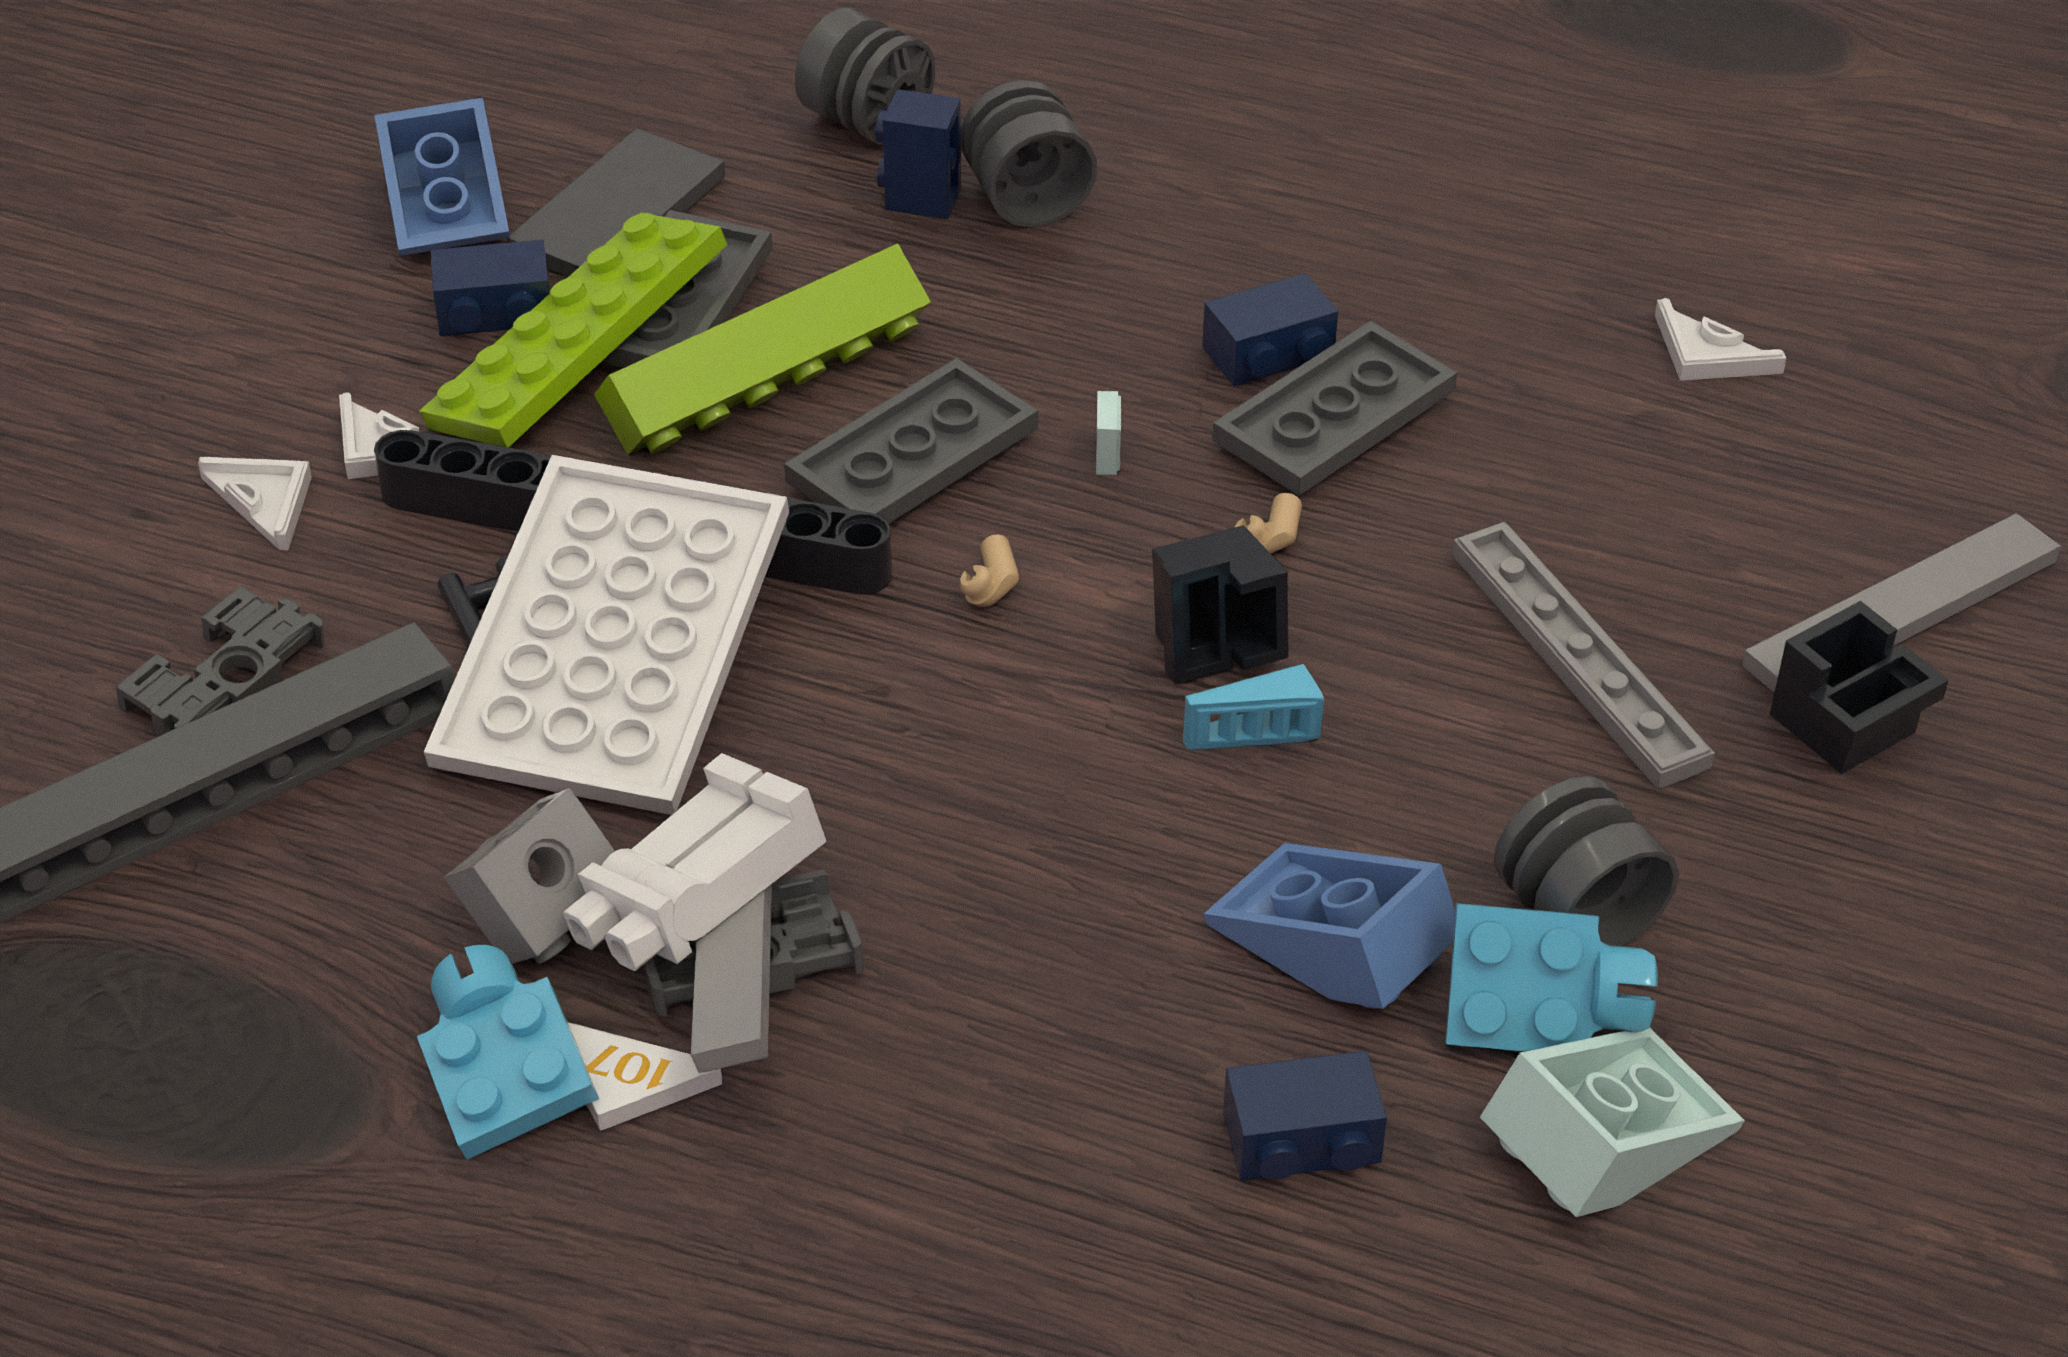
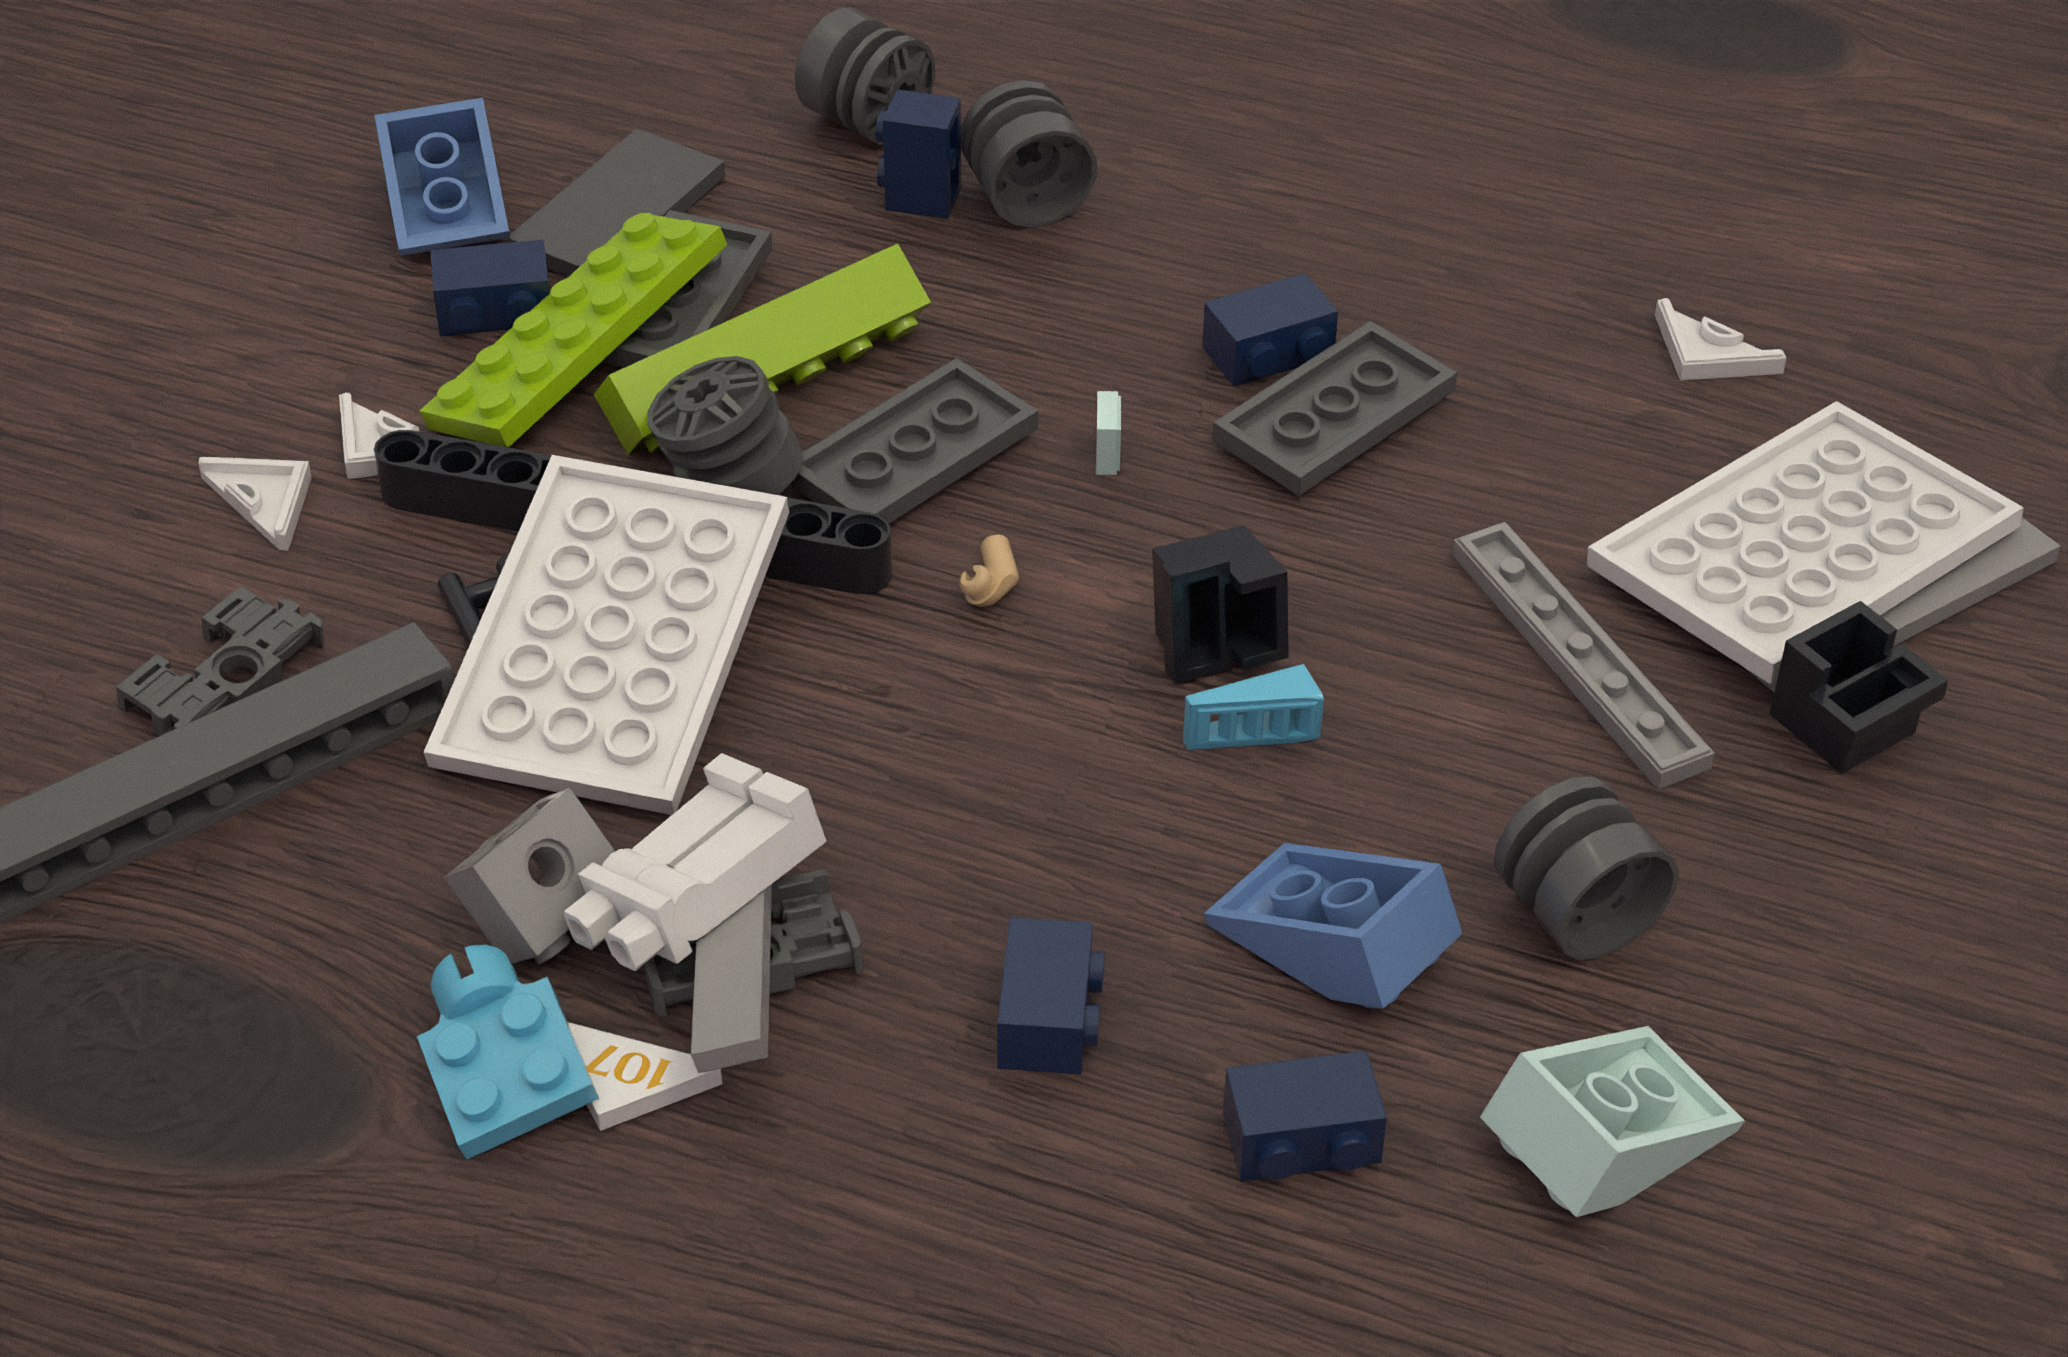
tan arm [1235,493,1302,553] -> none
medium azure plate [1445,903,1658,1052] -> none
none -> dark grey wheel [648,356,803,495]
none -> dark blue brick [997,917,1105,1074]
none -> white plate [1587,401,2024,684]

